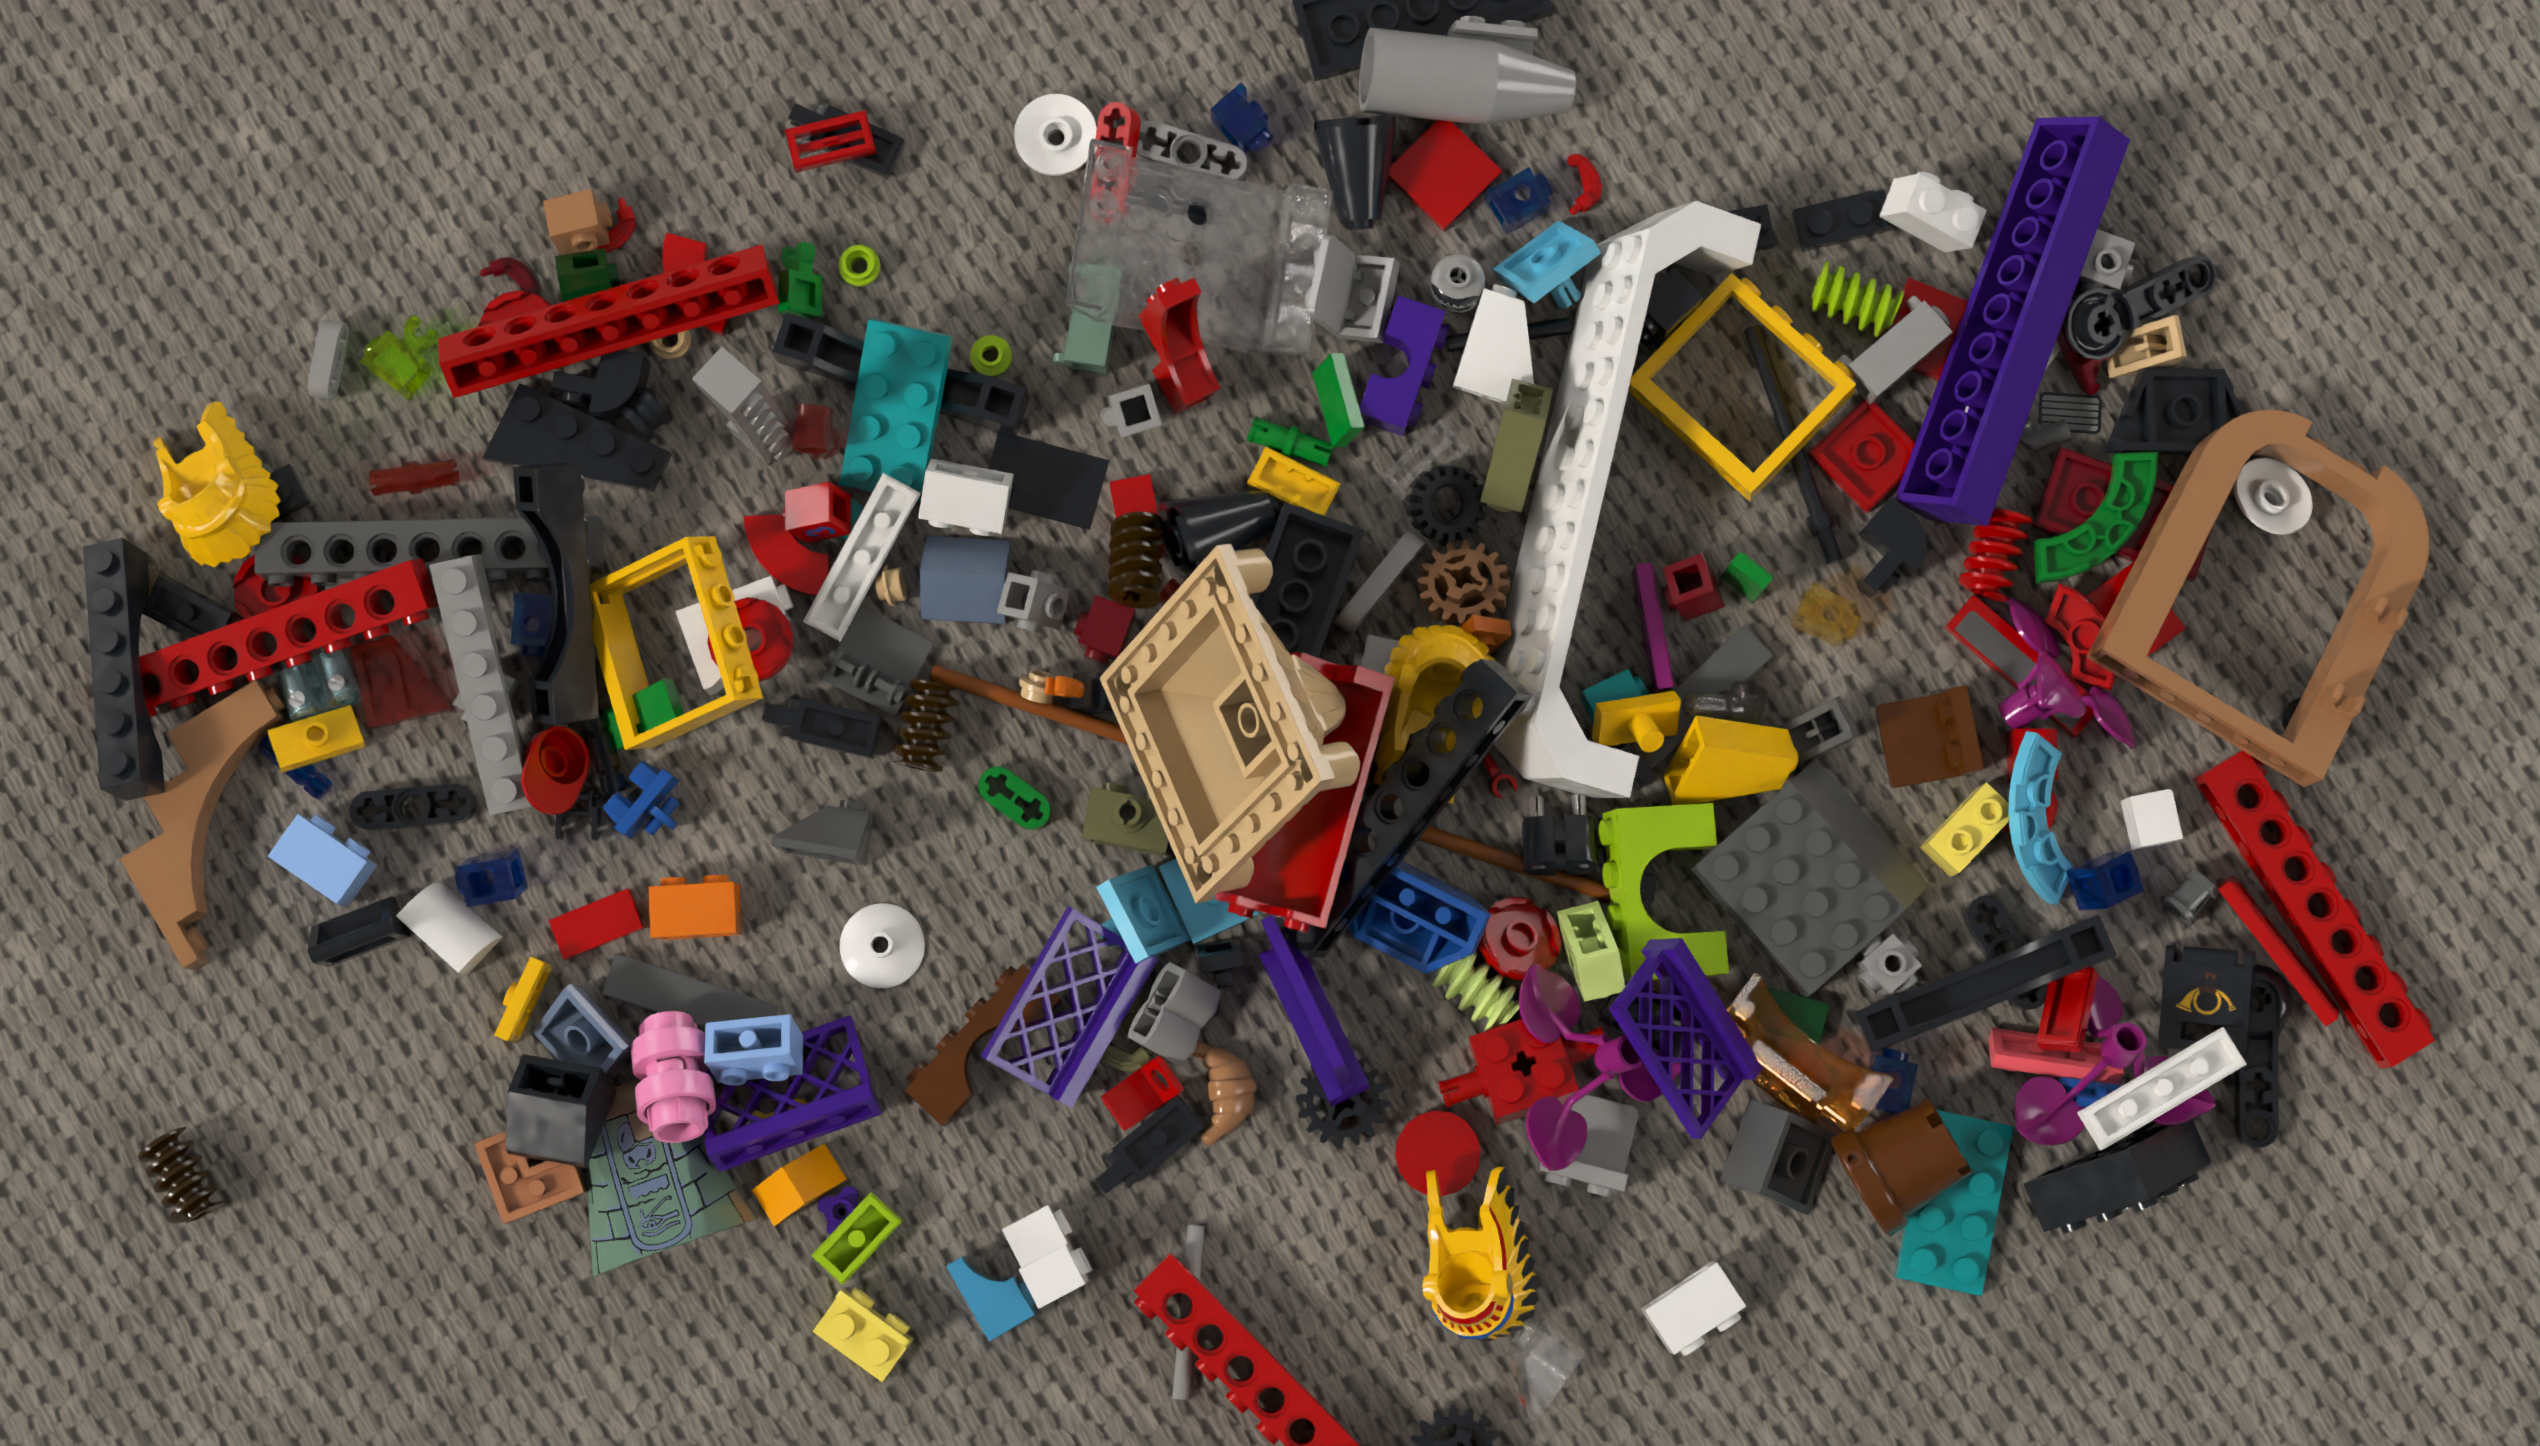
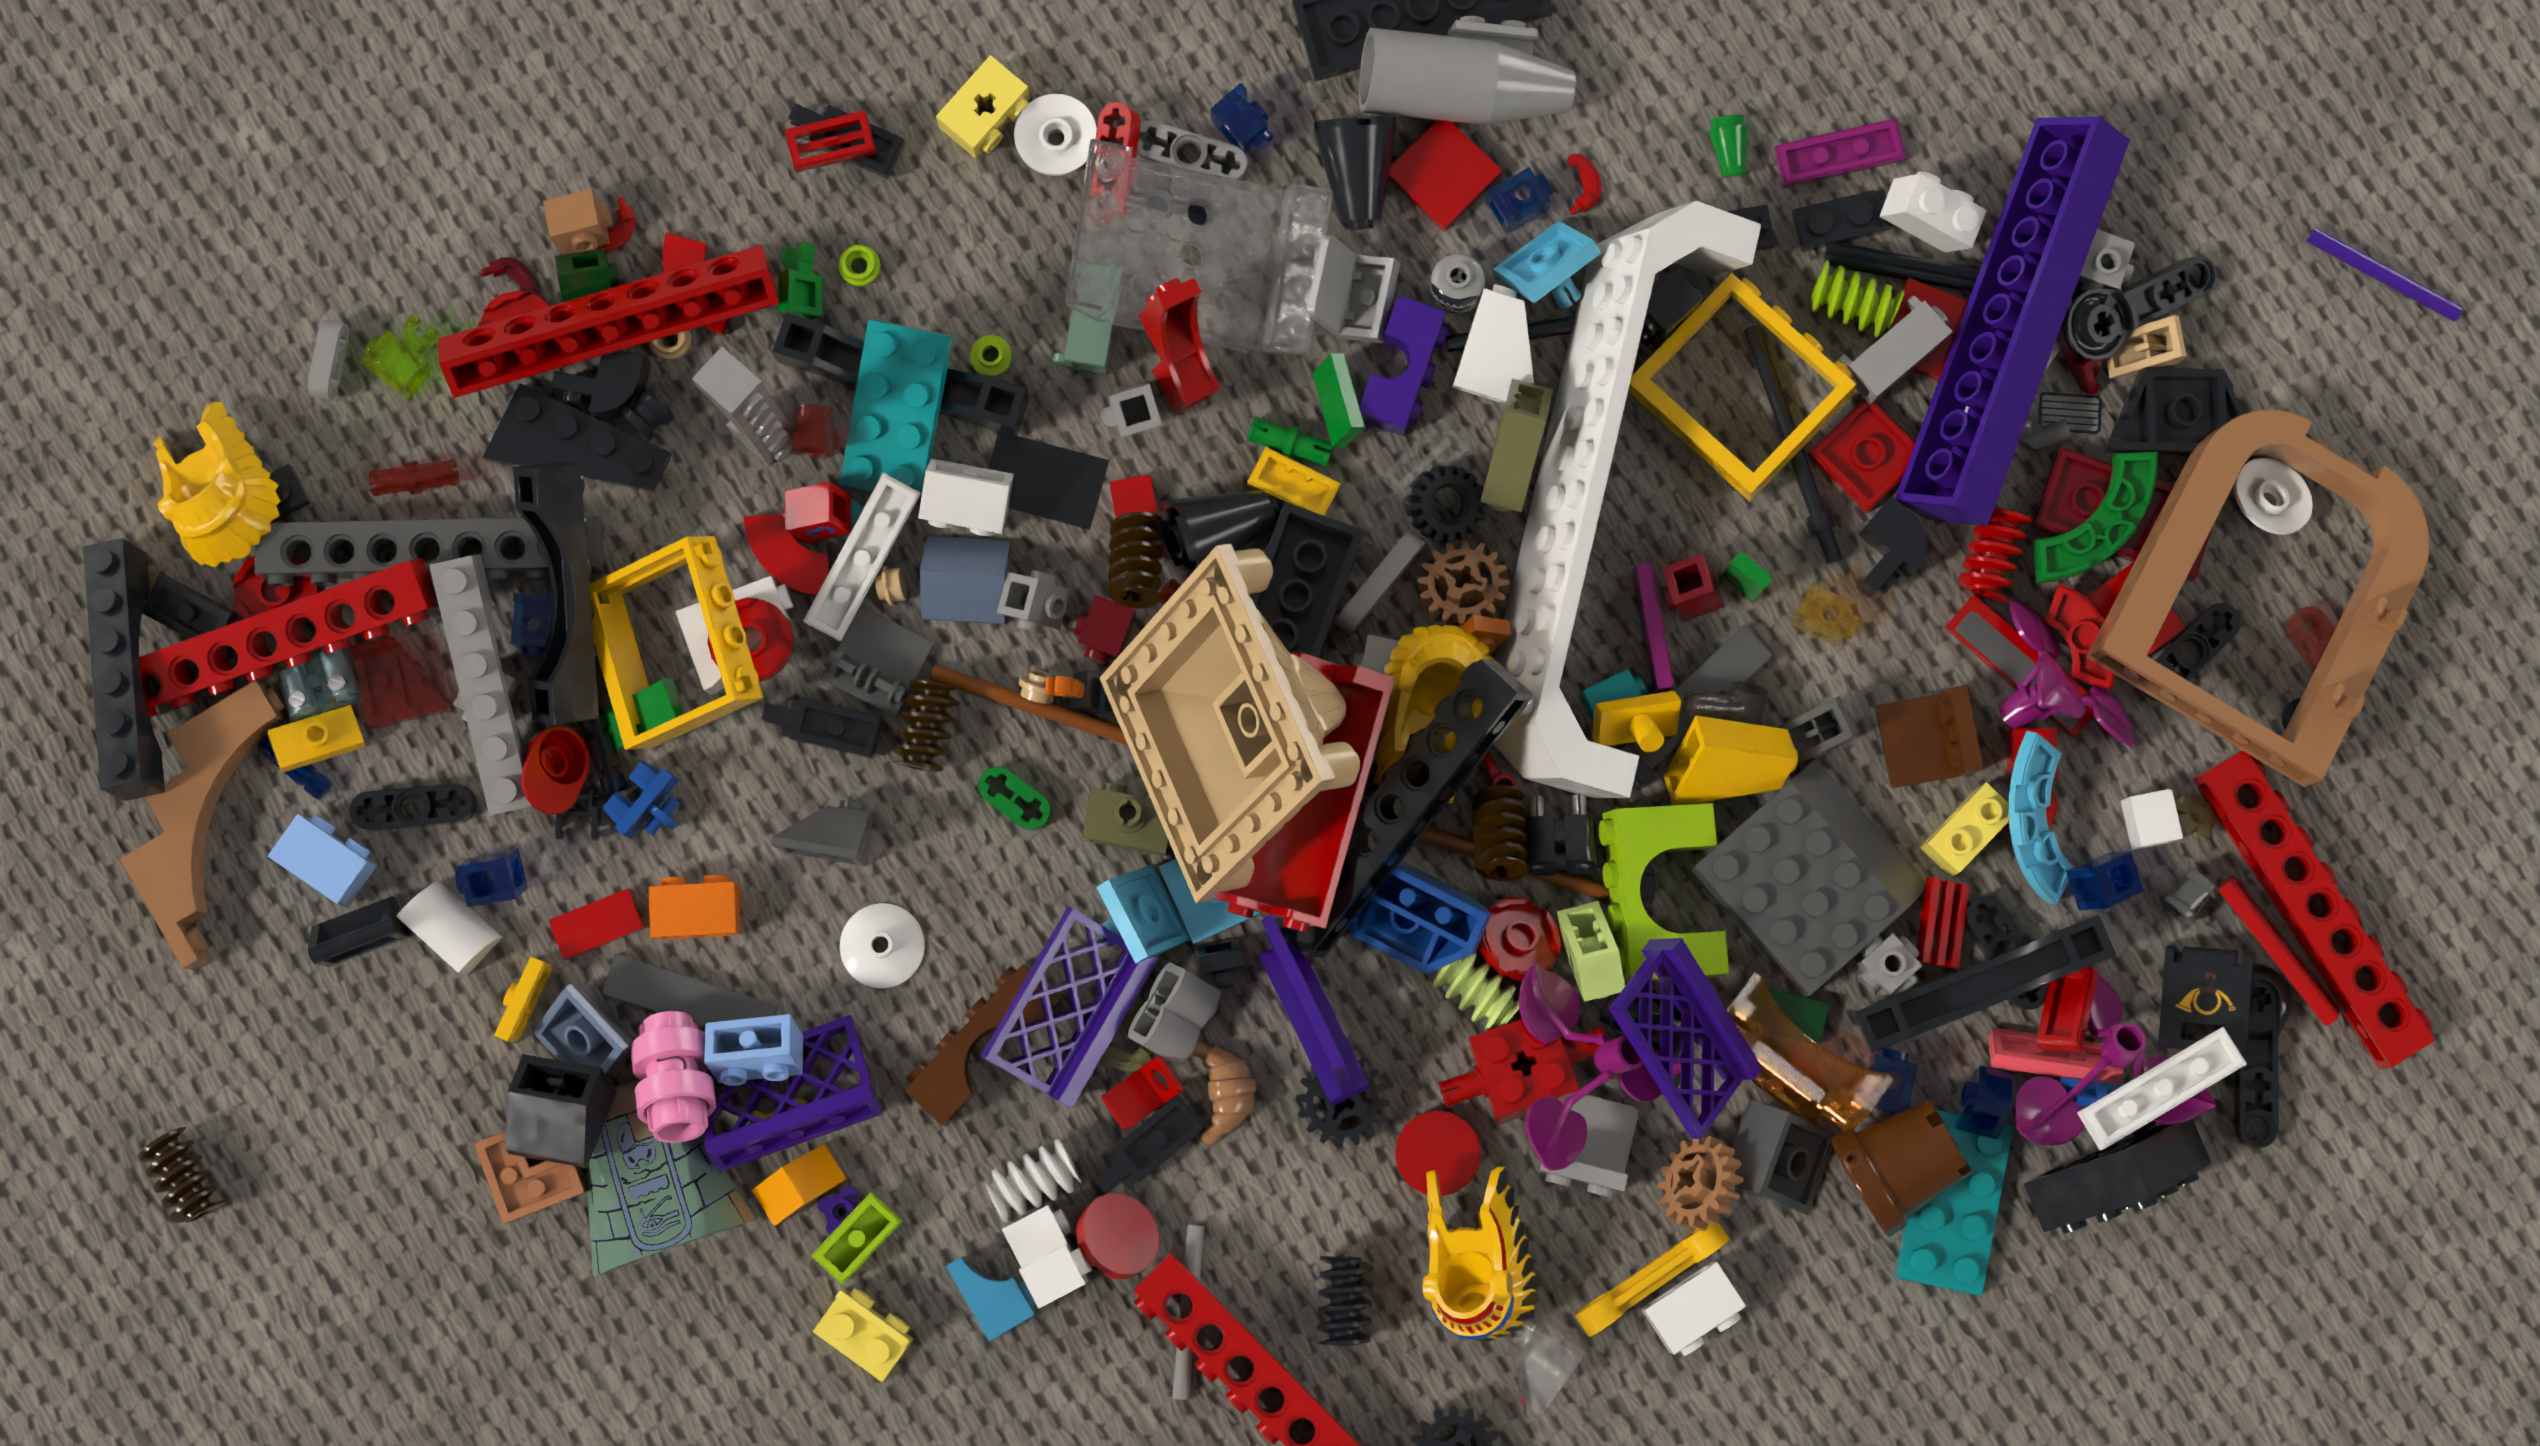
none -> light yellow brick [936,55,1031,159]
none -> white piece [984,1139,1082,1223]
none -> red tile [1076,1193,1160,1279]
none -> black piece [1317,1256,1373,1346]
none -> dark brown piece [1472,785,1529,882]
none -> yellow piece [1574,1223,1730,1337]
none -> medium nougat gear [1657,1136,1743,1231]
none -> green cone [1708,115,1749,178]
none -> magenta tile [1774,118,1906,188]
none -> black axle [1824,242,1980,292]
none -> red tile [1916,877,1970,969]
none -> clear blue brick [1956,1066,2014,1140]
none -> black beam [2141,603,2241,702]
none -> olive plant [2174,793,2217,843]
none -> clear red beam [2286,607,2335,673]
none -> dark purple bar [2306,227,2463,322]

